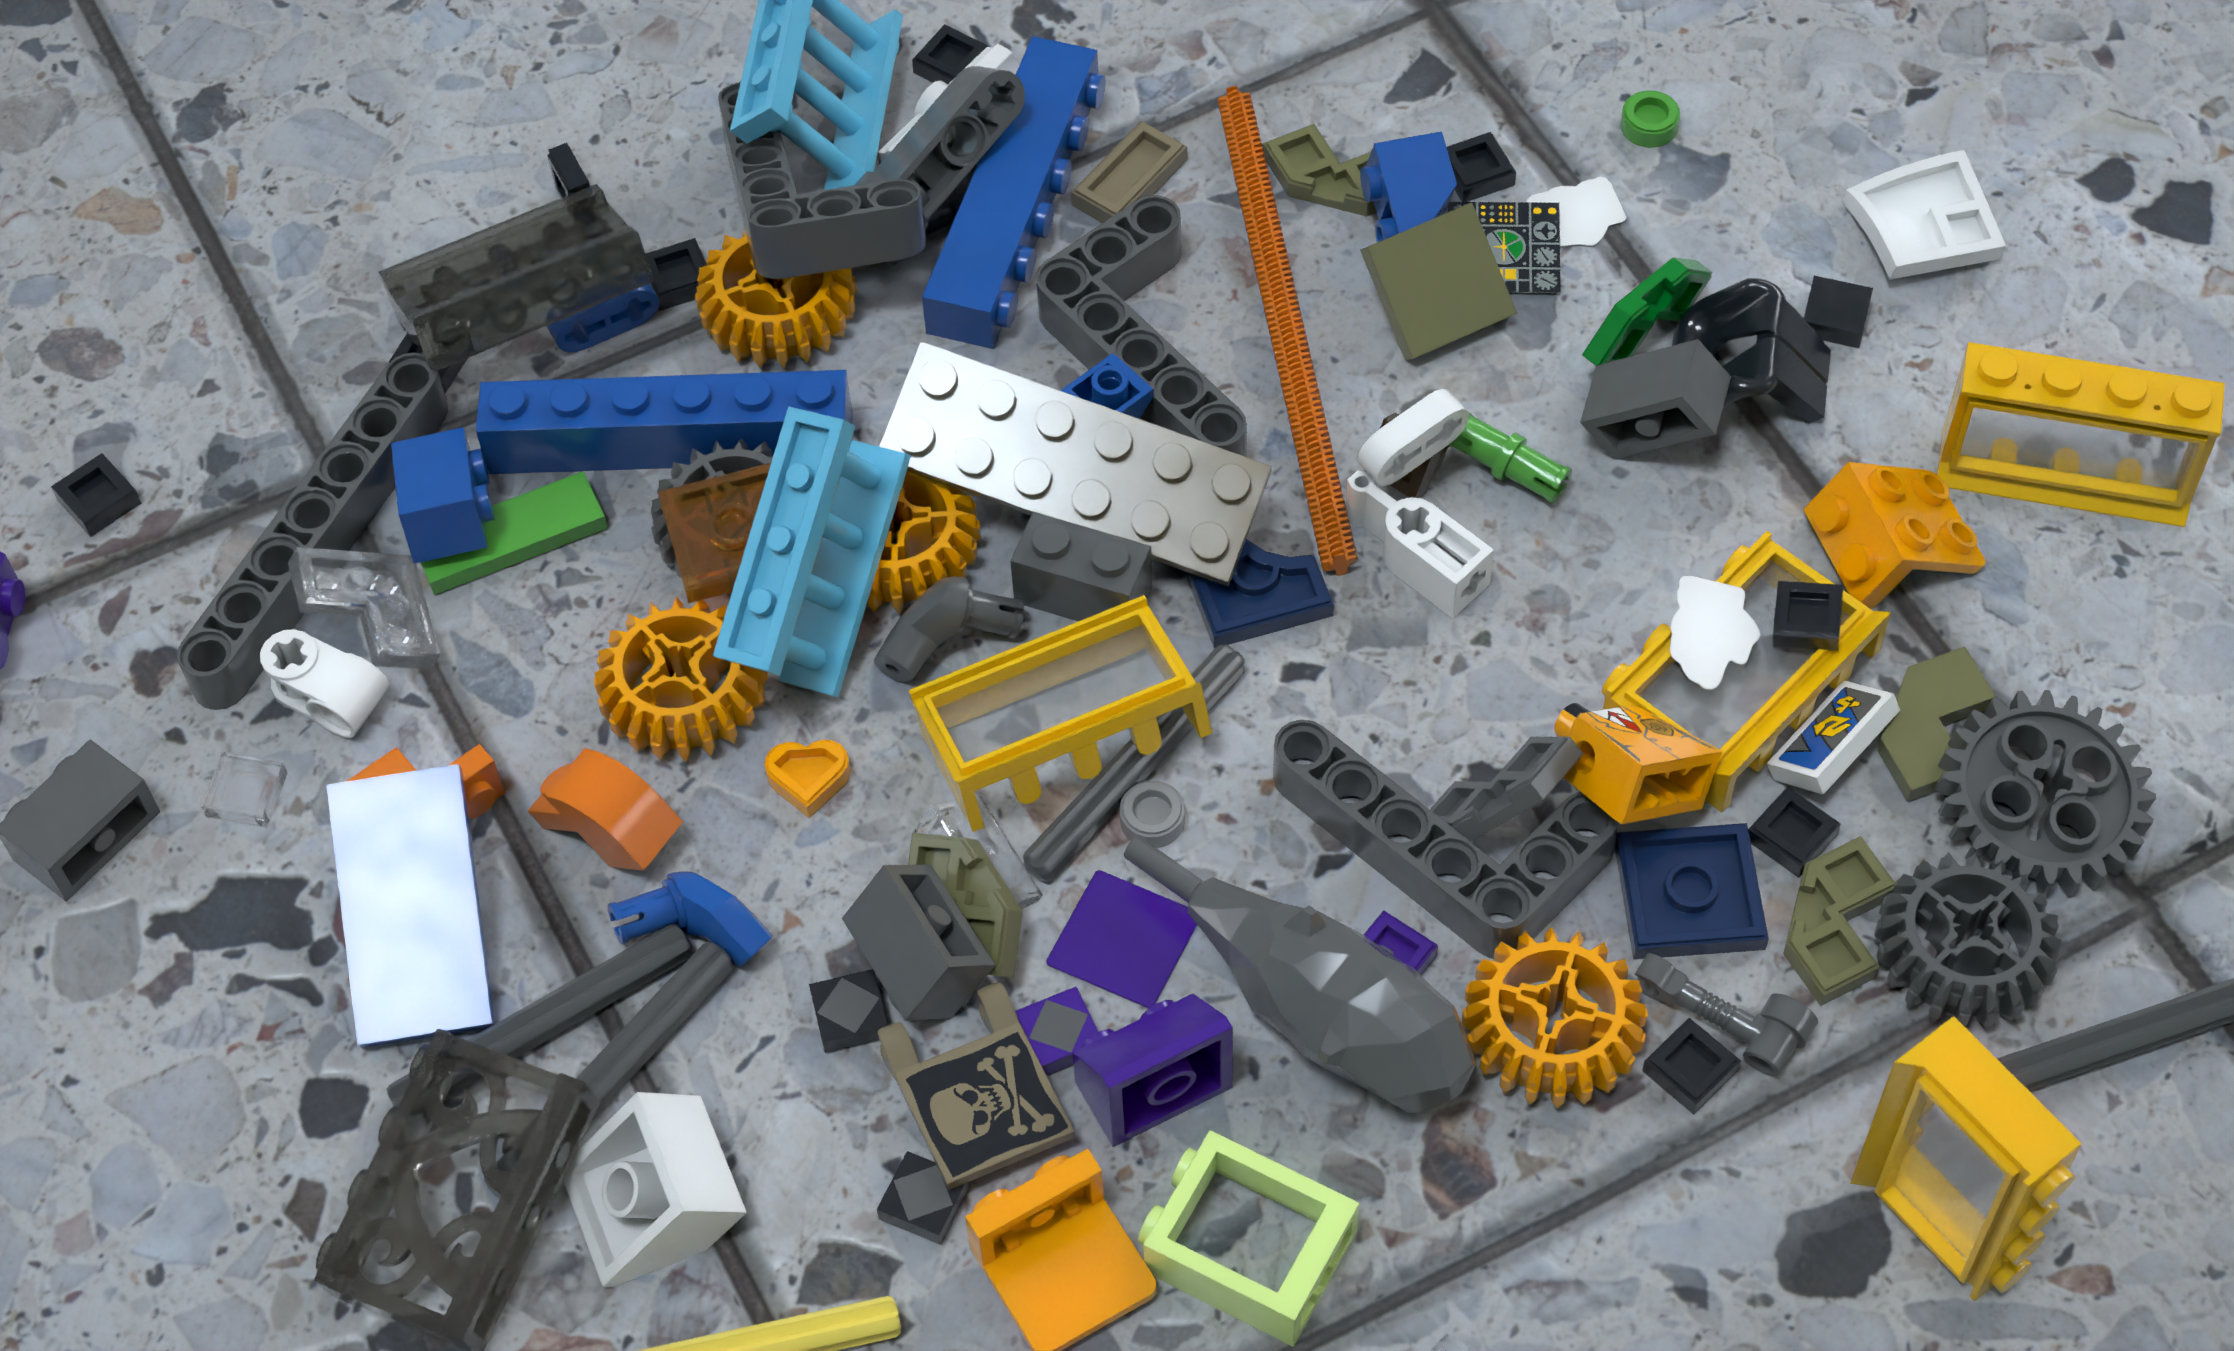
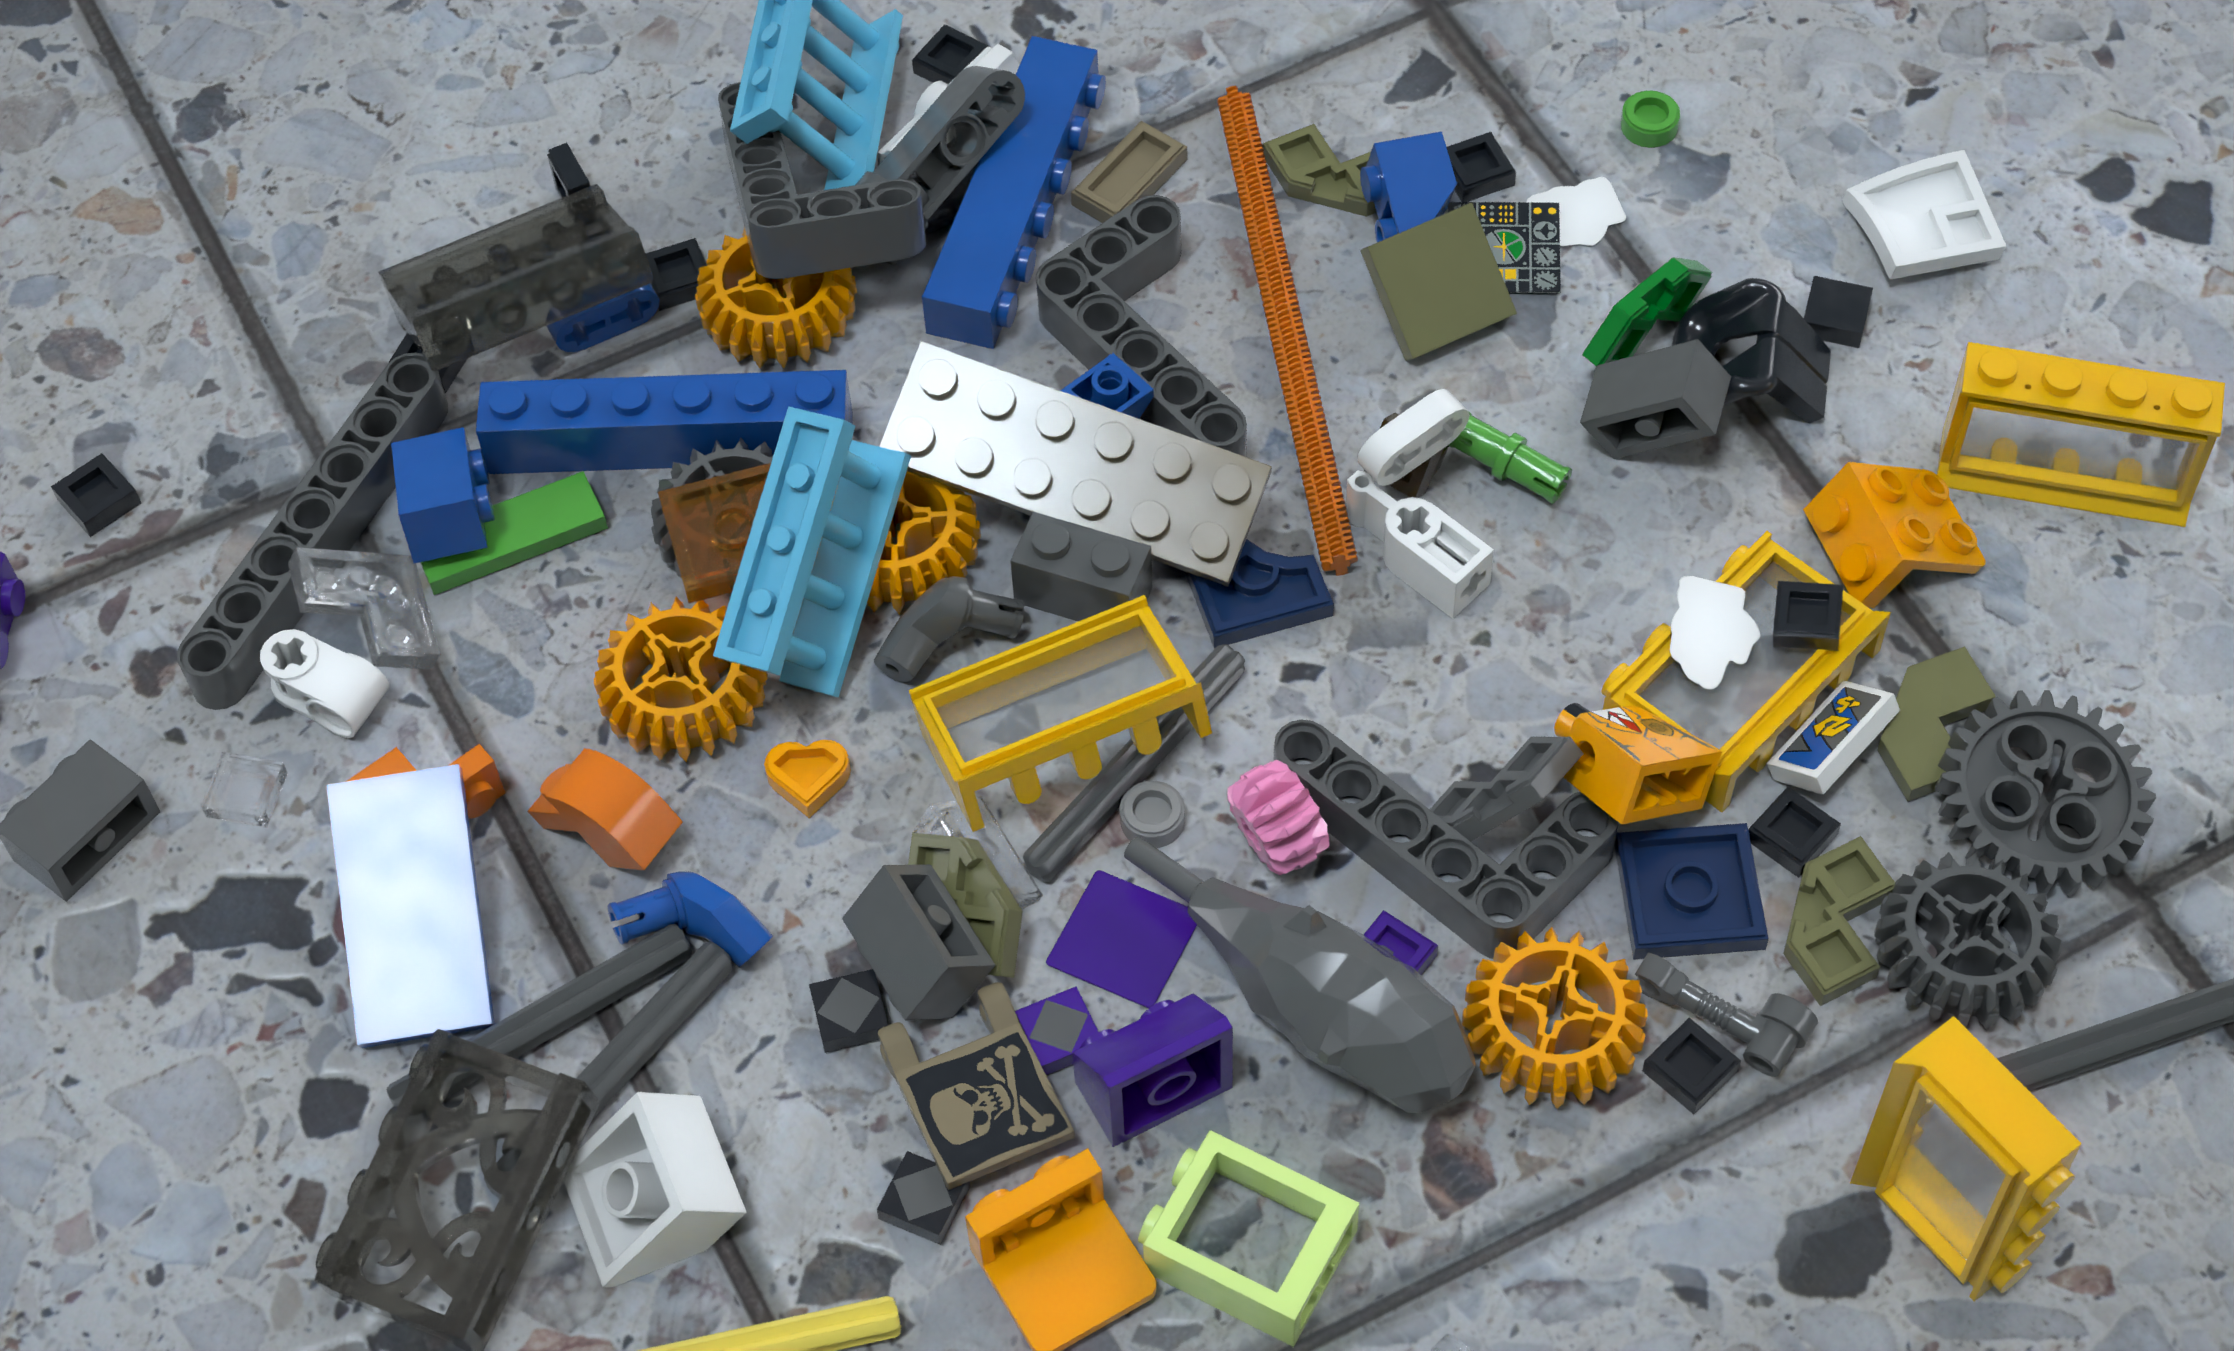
none -> bright pink gear [1227,760,1329,875]

